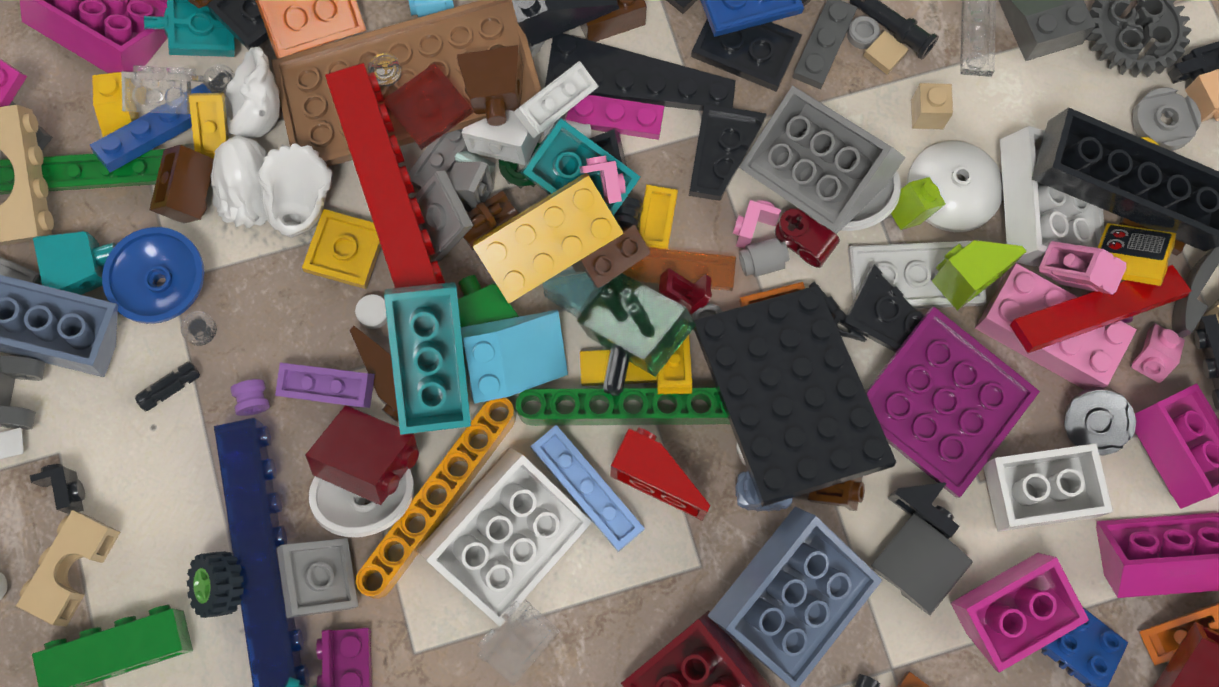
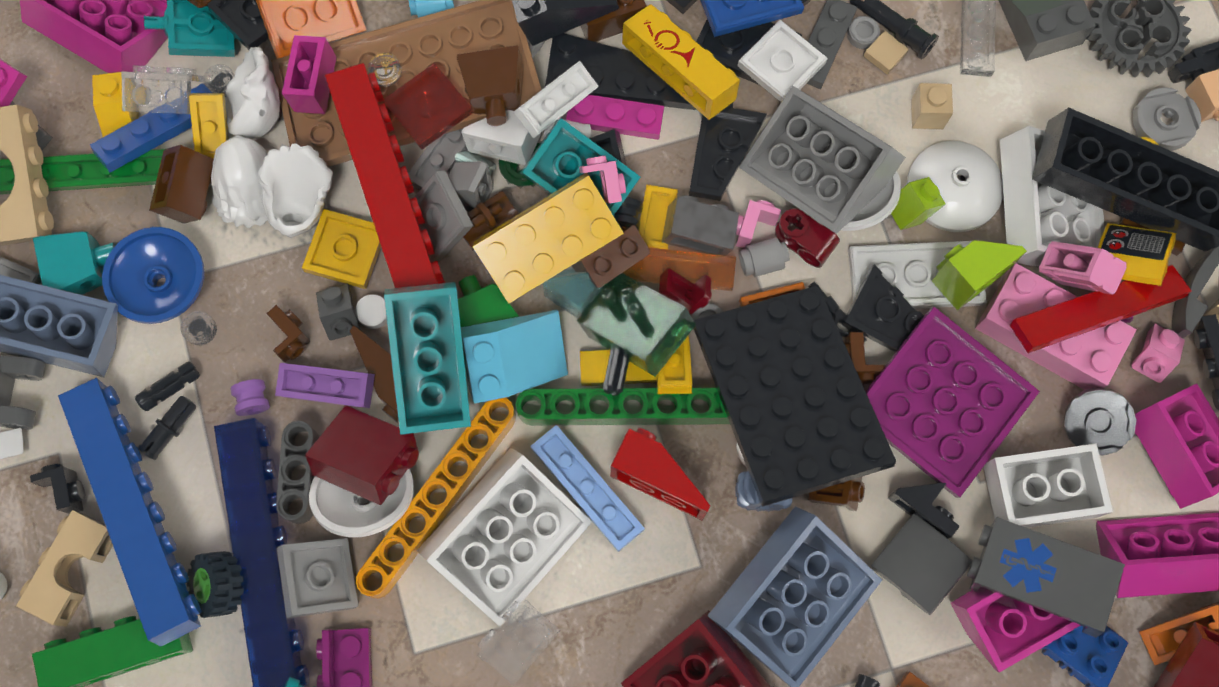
none -> blue brick [58,378,201,646]
none -> black axle [138,396,196,460]
none -> reddish brown bracket [266,305,310,363]
none -> dark grey beam [276,421,319,524]
none -> dark pink brick [282,35,337,114]
none -> dark grey bracket [316,283,361,340]
none -> yellow brick [622,4,740,120]
none -> flat silver brick [662,196,739,258]
none -> white tile [737,20,828,102]
none -> reddish brown bracket [843,332,885,384]
none -> dark grey panel [967,517,1125,638]

